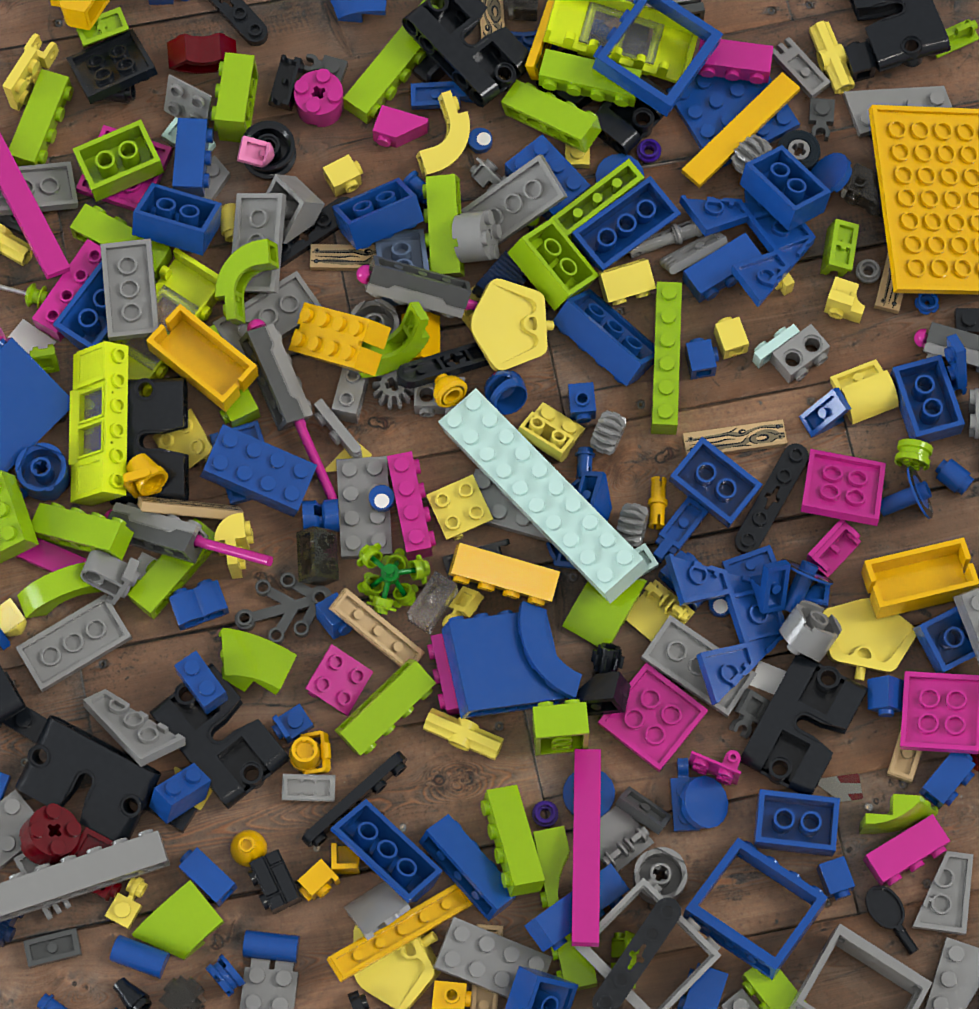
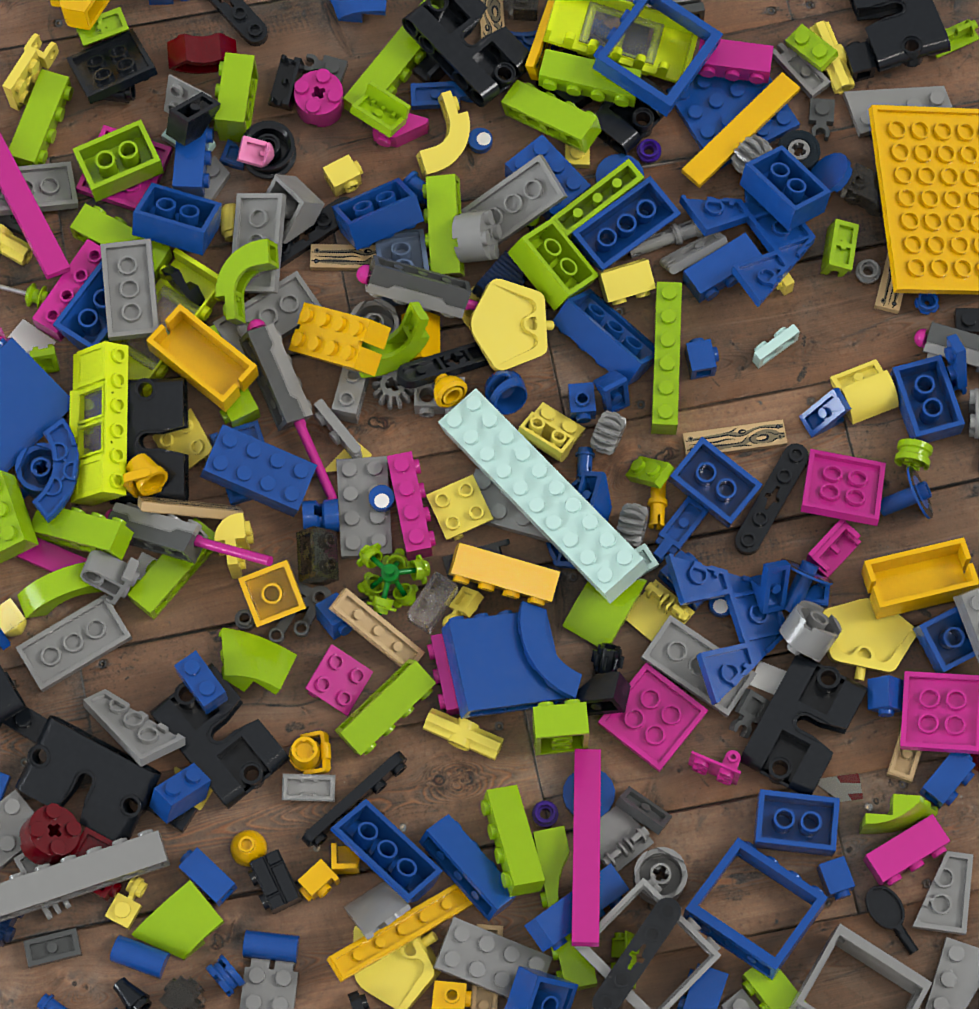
blue brick [169,579,229,631] -> none
blue bracket [271,703,314,744] -> none
light grey hinge [470,157,507,191] -> none
blue plate [670,758,700,832] -> none
blue tile [680,776,728,829] -> none
light yellow brick [714,317,749,360] -> none
blue plate [721,545,777,577] -> none
light grey brick [770,324,830,384] -> none
light yellow brick [824,276,865,324] -> none
blue brick [935,458,974,495] -> none
none -> blue tile [32,418,80,523]
none -> black slope [161,265,205,306]
none -> black slope [166,92,221,146]
none -> blue tile [219,139,245,171]
none -> yellow brick [238,560,307,627]
none -> lime bracket [350,81,411,138]
none -> blue slope [593,370,630,412]
none -> lime plate [625,456,675,489]
none -> lime plate [785,24,838,73]

